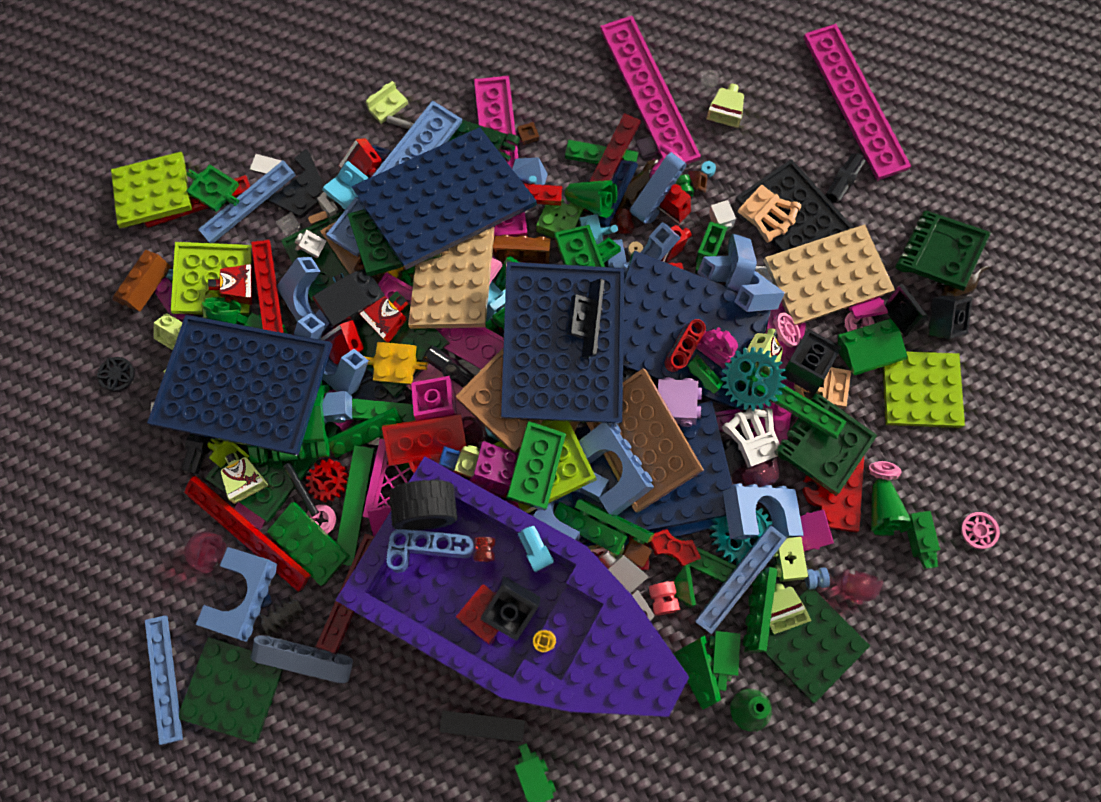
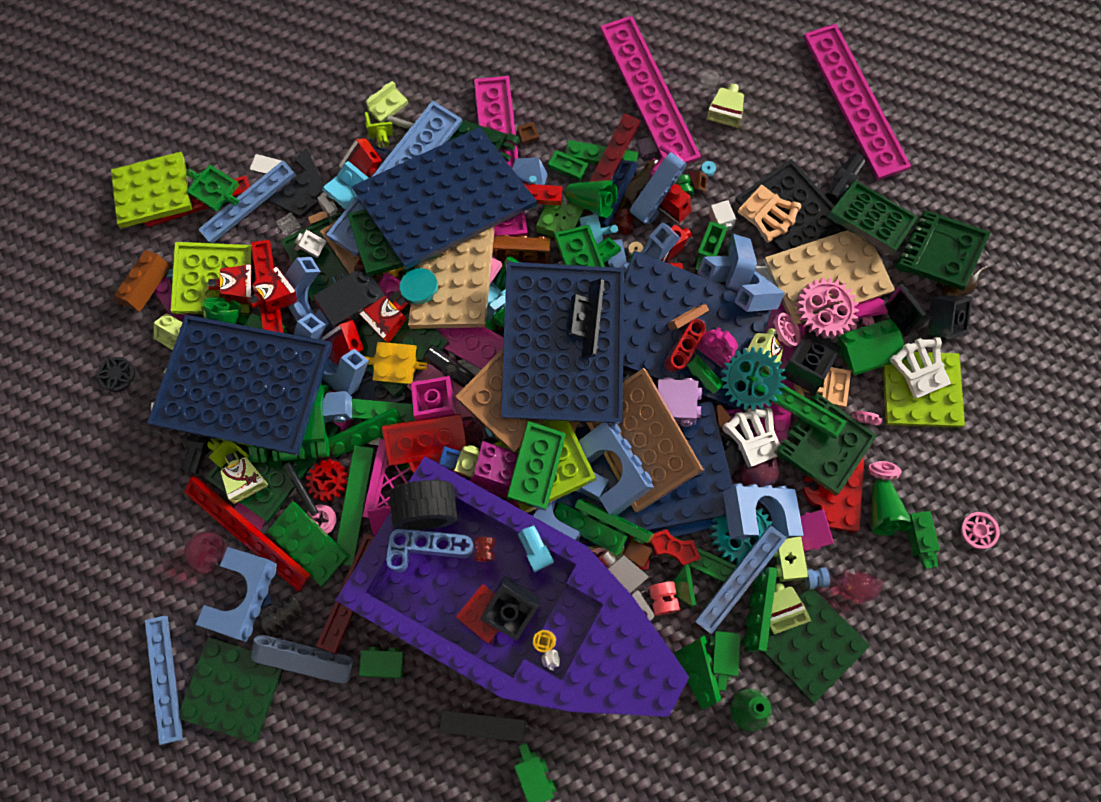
none -> red torso [247,266,298,312]
none -> green brick [359,647,405,679]
none -> lime bracket [365,112,393,149]
none -> teal tile [400,268,438,305]
none -> white plate [542,650,560,671]
none -> green plate [548,150,588,181]
none -> nougat tile [667,304,709,330]
none -> reddish brown slope [717,405,732,432]
none -> bright pink gear [796,277,859,339]
none -> dark green plate [828,180,918,256]
none -> bright pink gear [850,411,882,425]
none -> white plate [890,338,951,399]

